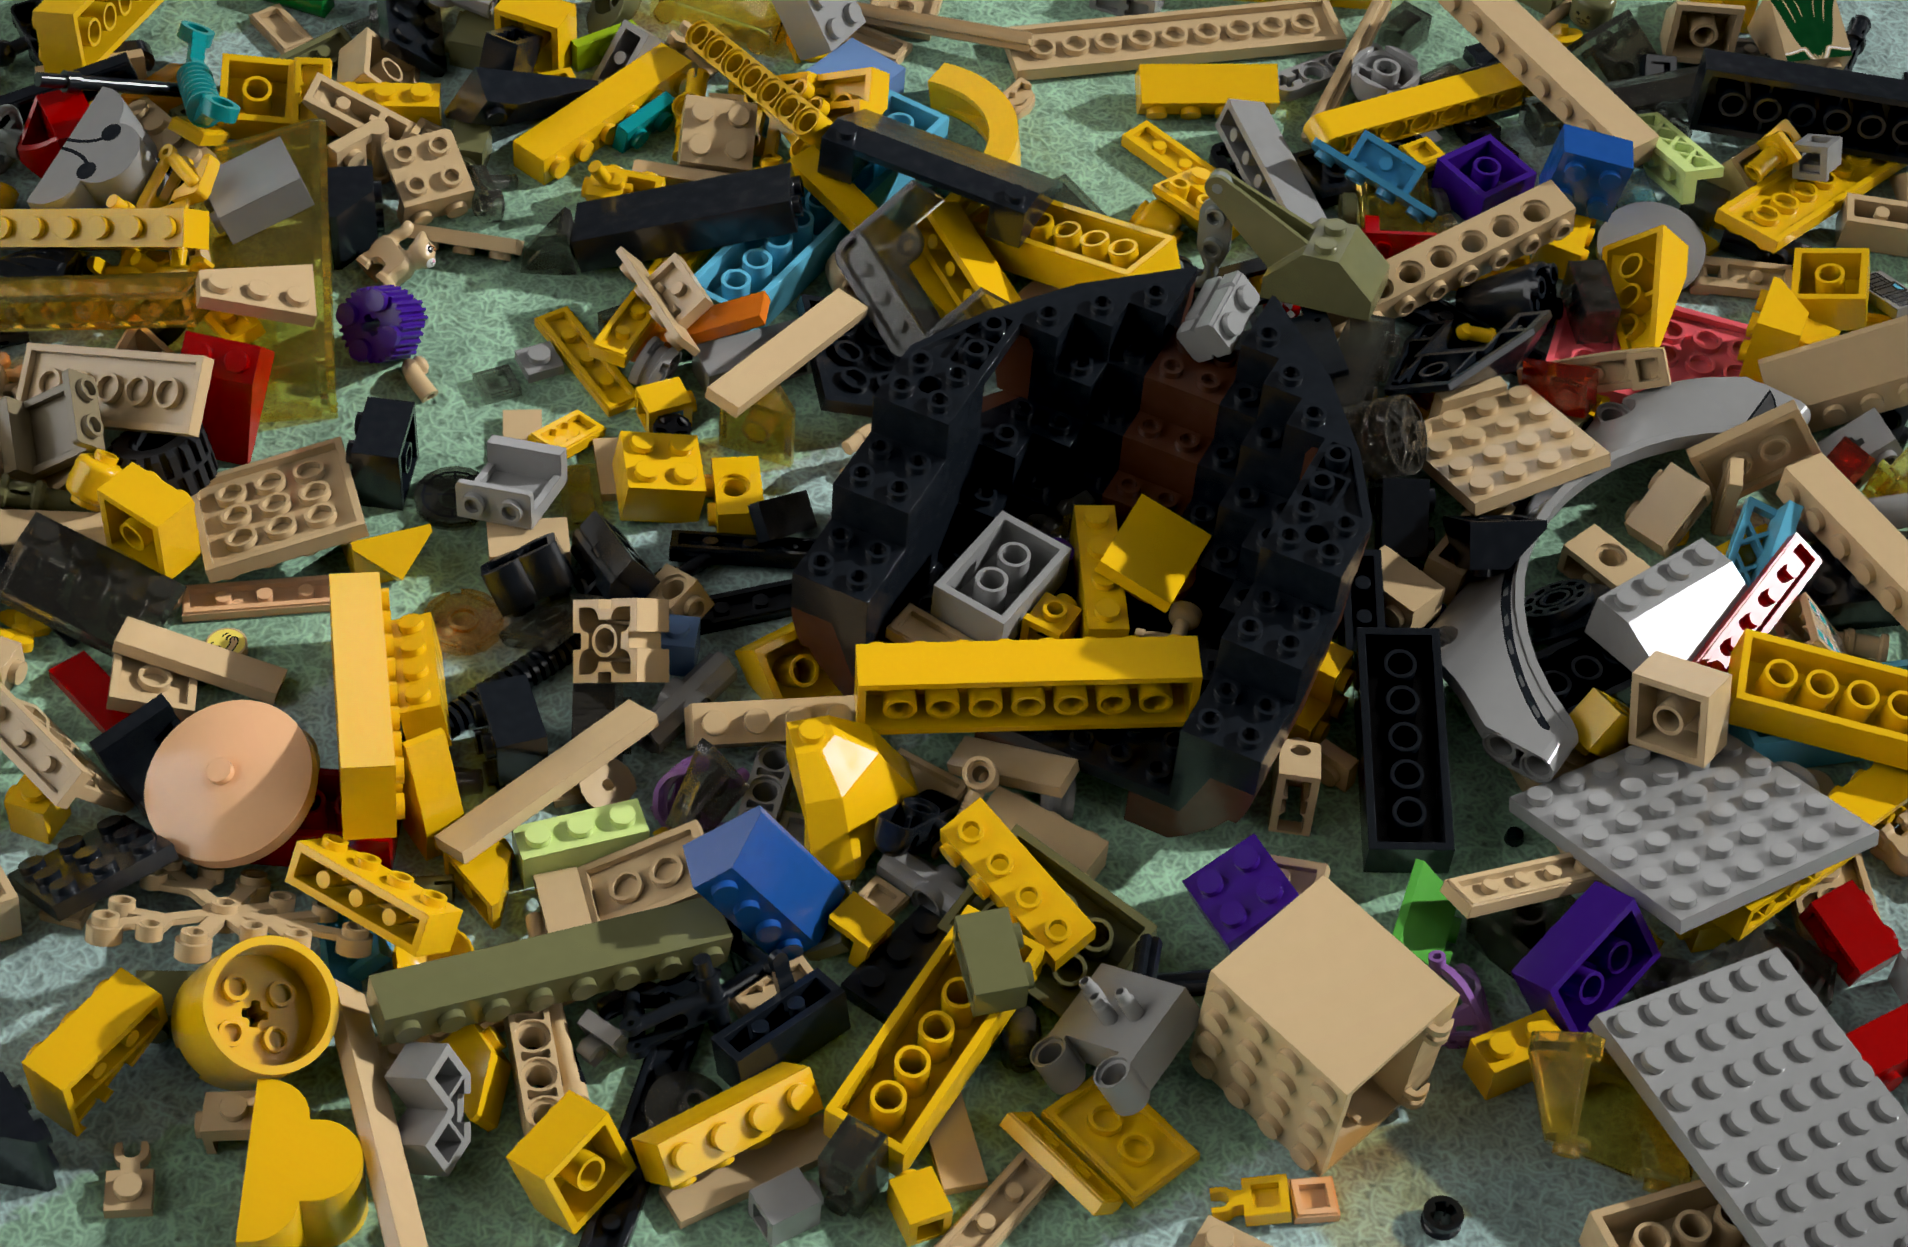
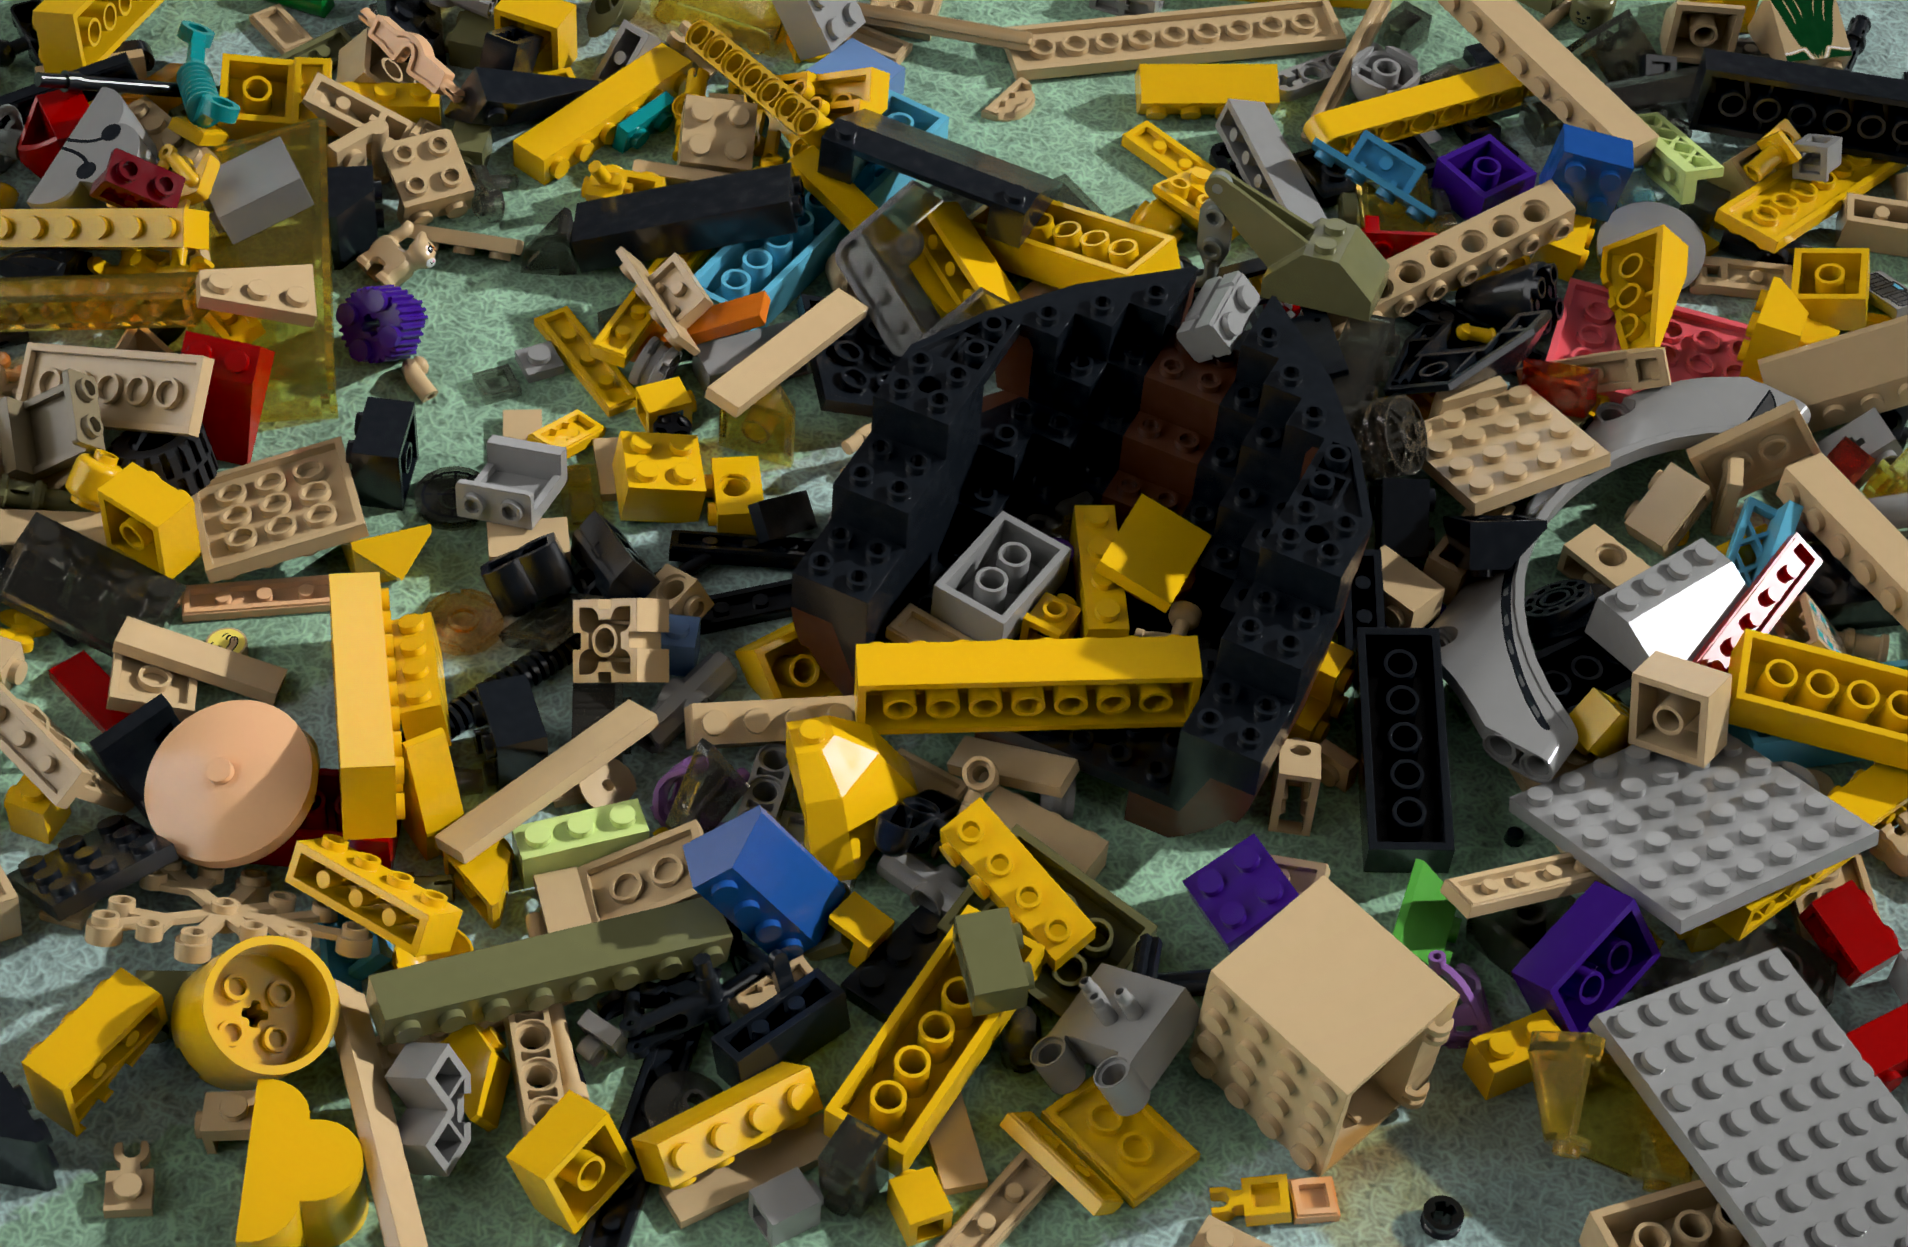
lime plate [571,19,638,72] -> none
tan tile [857,875,910,919] -> none
yellow arch [928,62,1021,217] -> none
yellow tile [1398,136,1445,175] -> none
yellow piece [1548,22,1583,47] -> none
clear smoke brick [1560,260,1622,344] -> none
none -> dark red bracket [89,148,185,208]
none -> light nougat piece [358,7,465,103]

